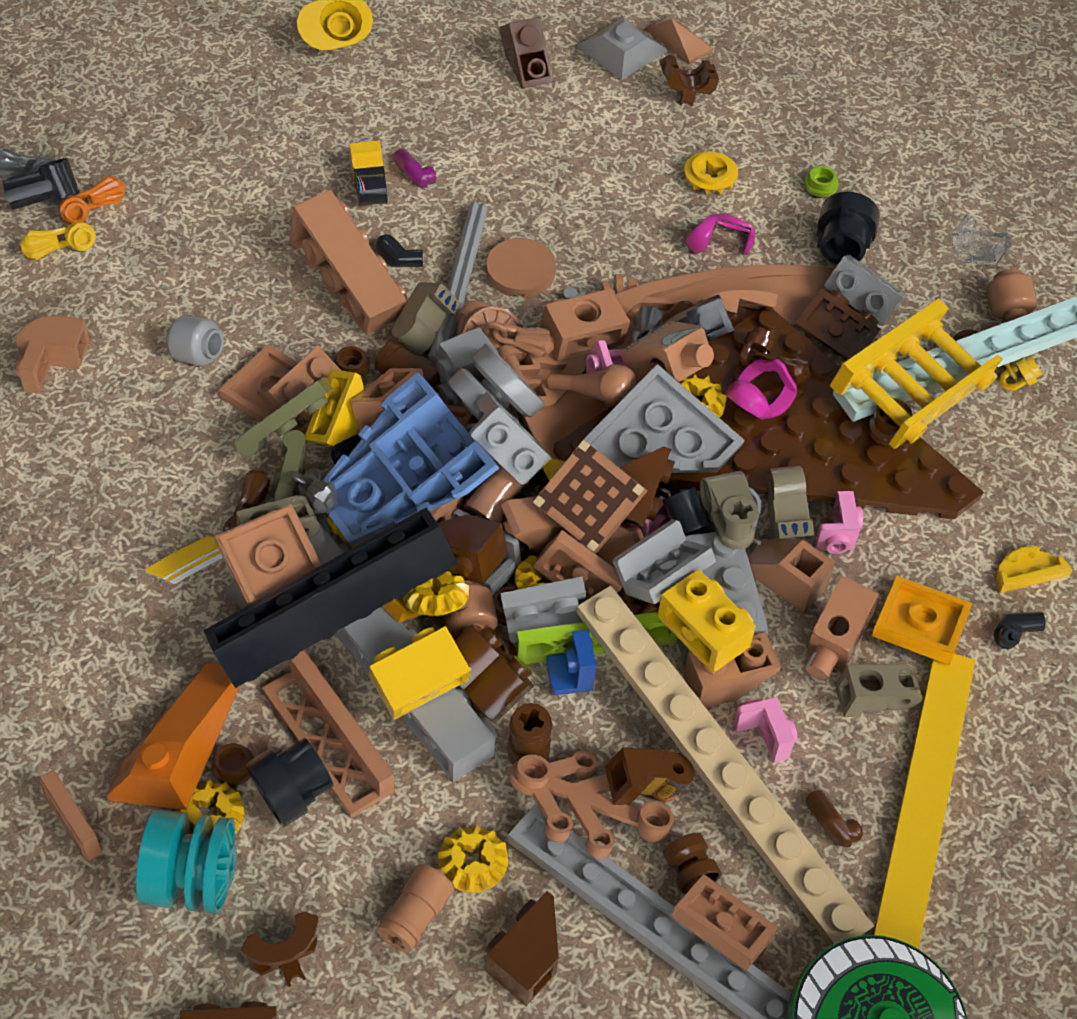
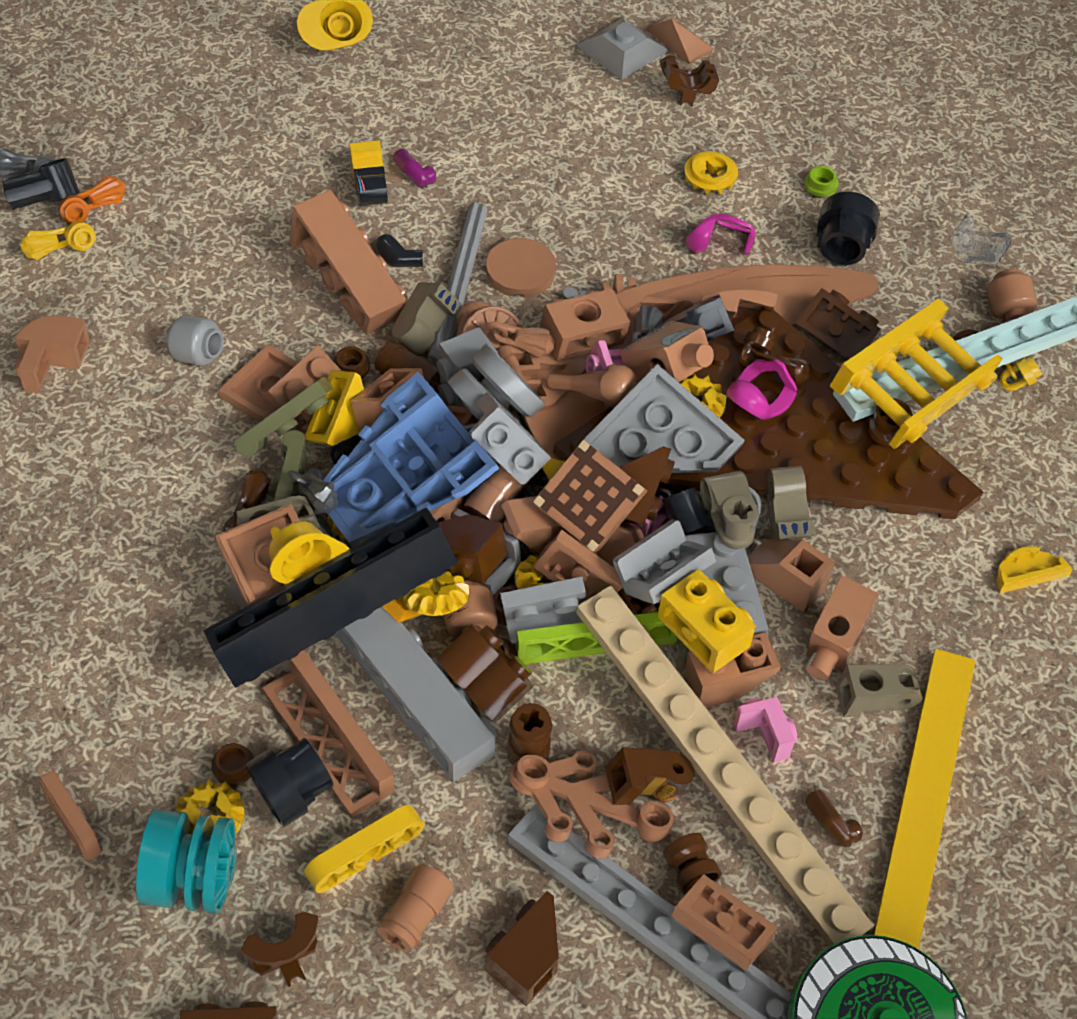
orange wedge [106,663,240,810] -> none
yellow sticker [145,536,223,584] -> none
yellow brick [369,626,471,720] -> none
yellow gear [438,824,508,893] -> none
reddish brown slope [499,16,554,89] -> none
blue bracket [546,630,596,695] -> none
bright pink bracket [814,491,863,554] -> none
light grey bracket [825,255,908,325] -> none
light orange tile [872,576,973,665] -> none
black arm [994,611,1046,649] -> none
none -> yellow piece [269,521,350,584]
none -> yellow beam [304,805,425,893]

